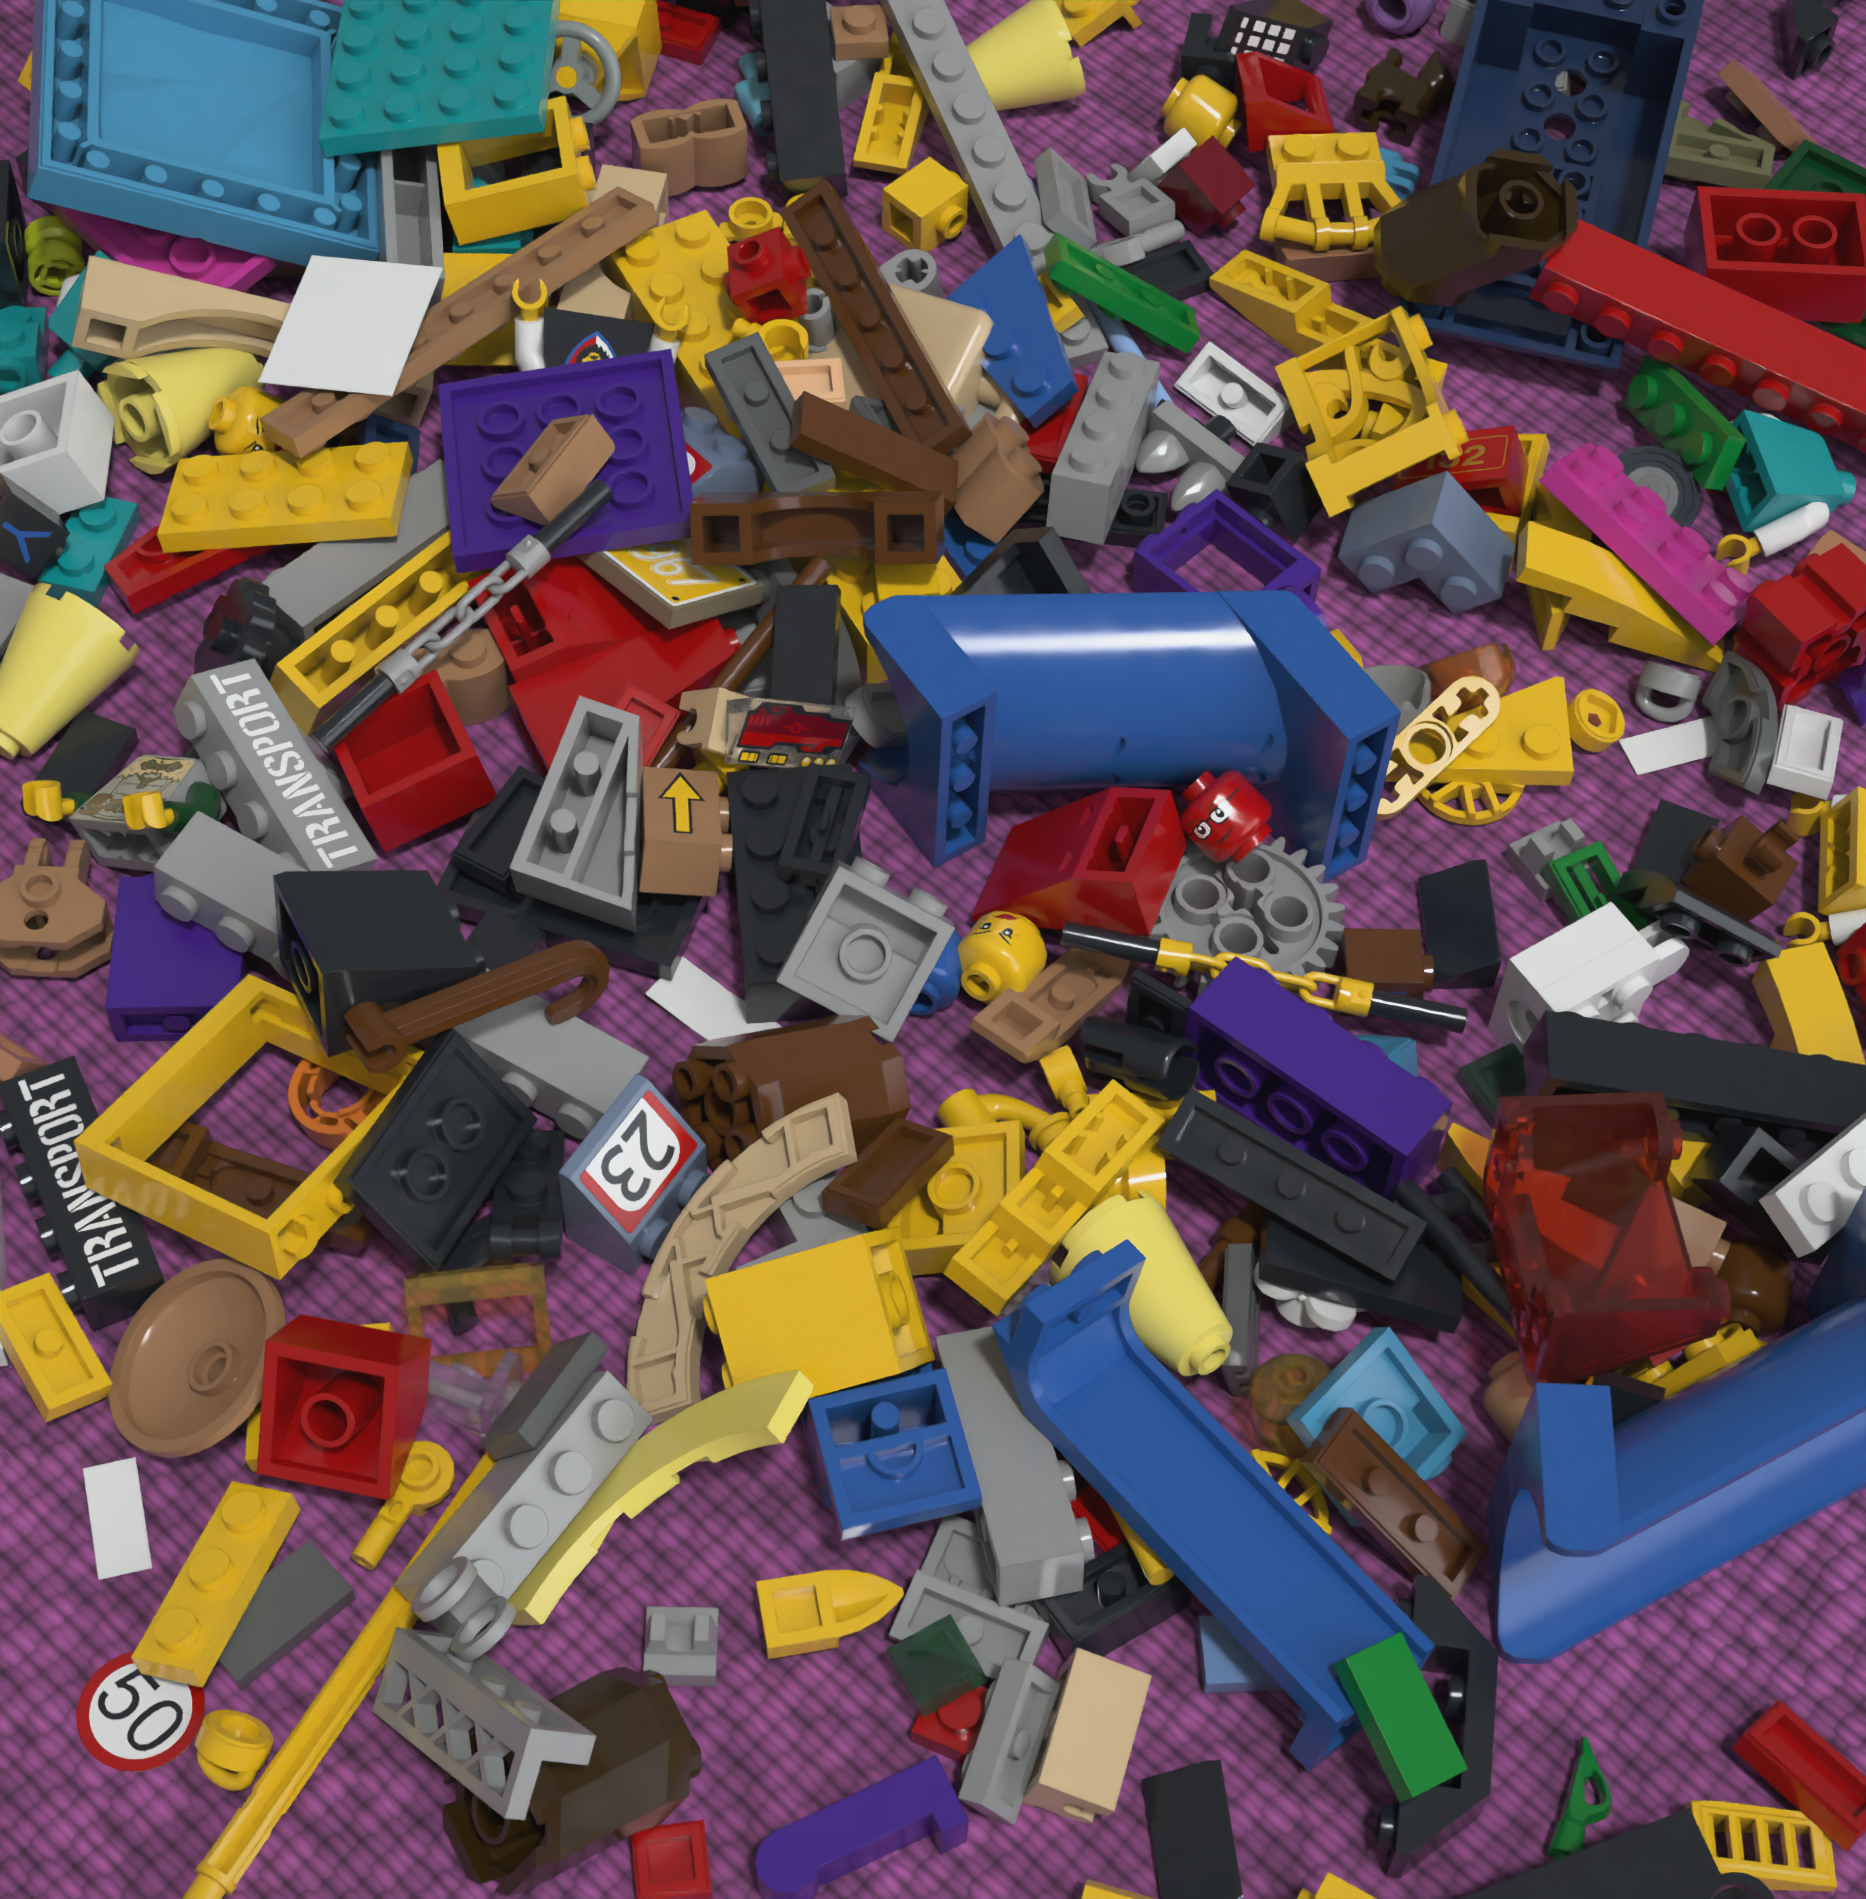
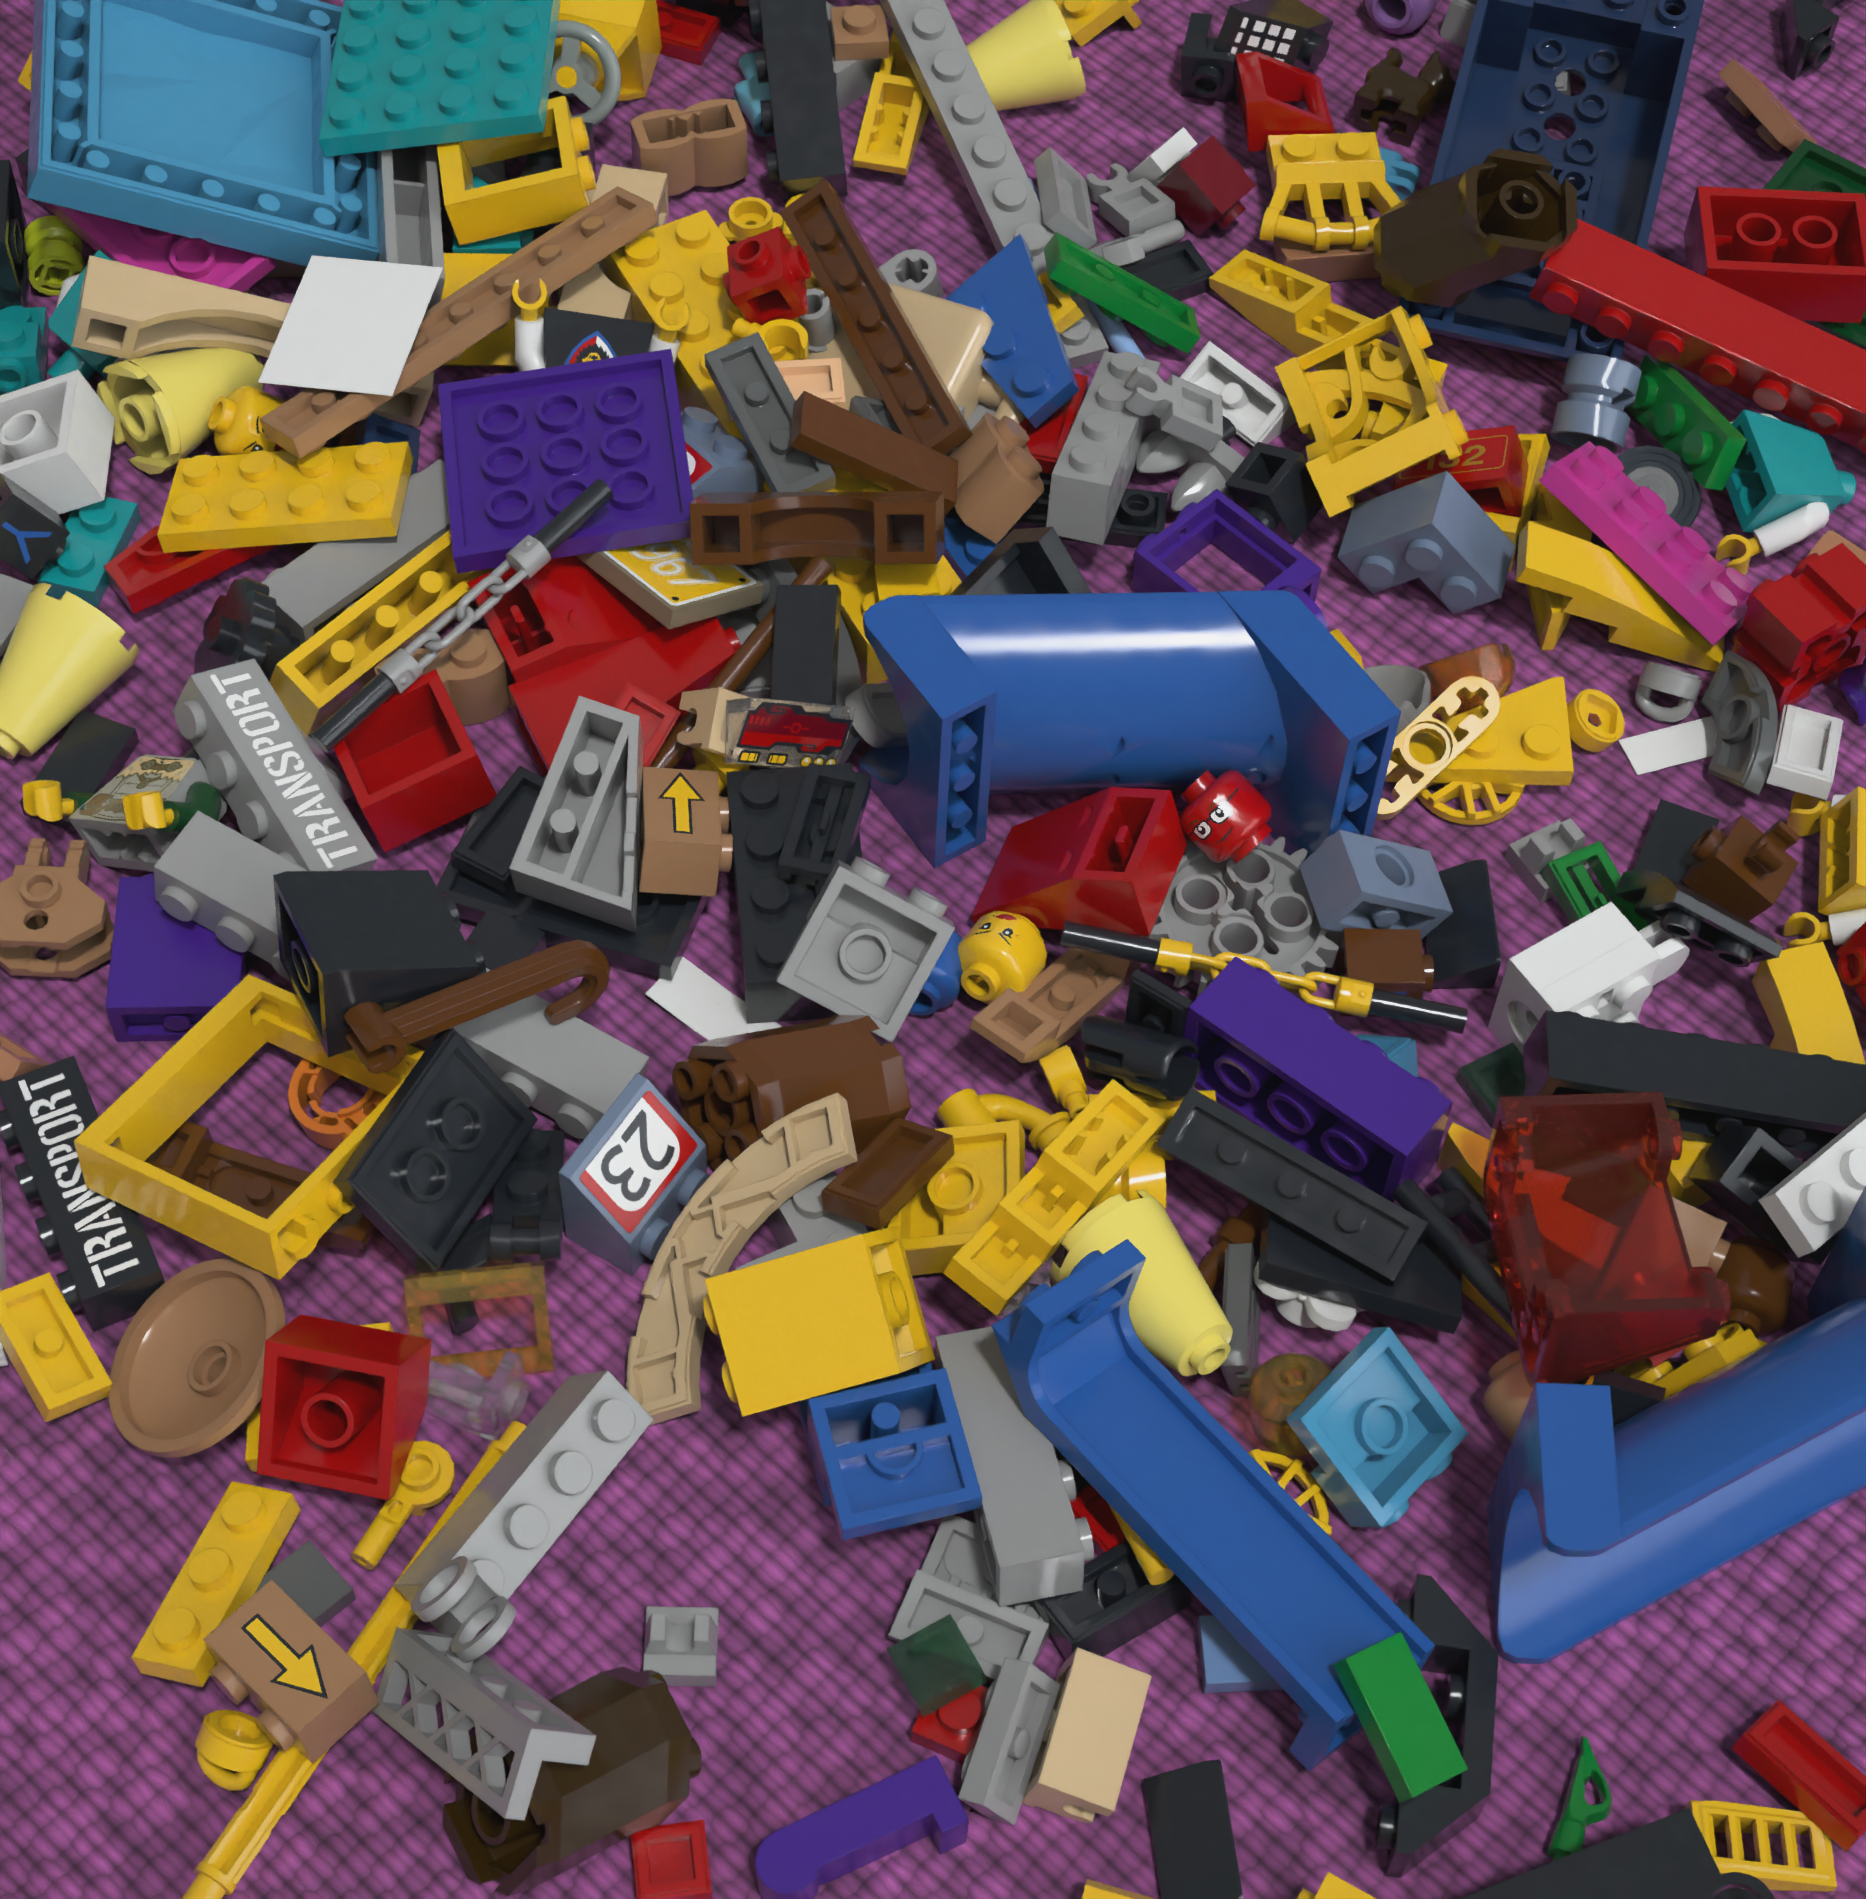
sticker [76,1651,205,1772] -> none
white sticker [83,1457,152,1580] -> none
dark grey tile [480,1331,608,1460] -> none
medium nougat slope [490,414,615,525] -> none
light yellow tile [492,1370,814,1625] -> none
yellow plate [756,1570,904,1659] -> none
yellow brick [882,157,969,253] -> none
yellow head [1159,74,1243,152] -> none
reddish brown tile [1299,1407,1489,1601] -> none
olive wing [1664,100,1776,189] -> none
none -> medium nougat brick [203,1579,380,1764]
none -> light grey plate [1125,366,1223,451]
none -> sand blue brick [1299,830,1453,940]
none -> sand blue wheel [1550,353,1642,454]

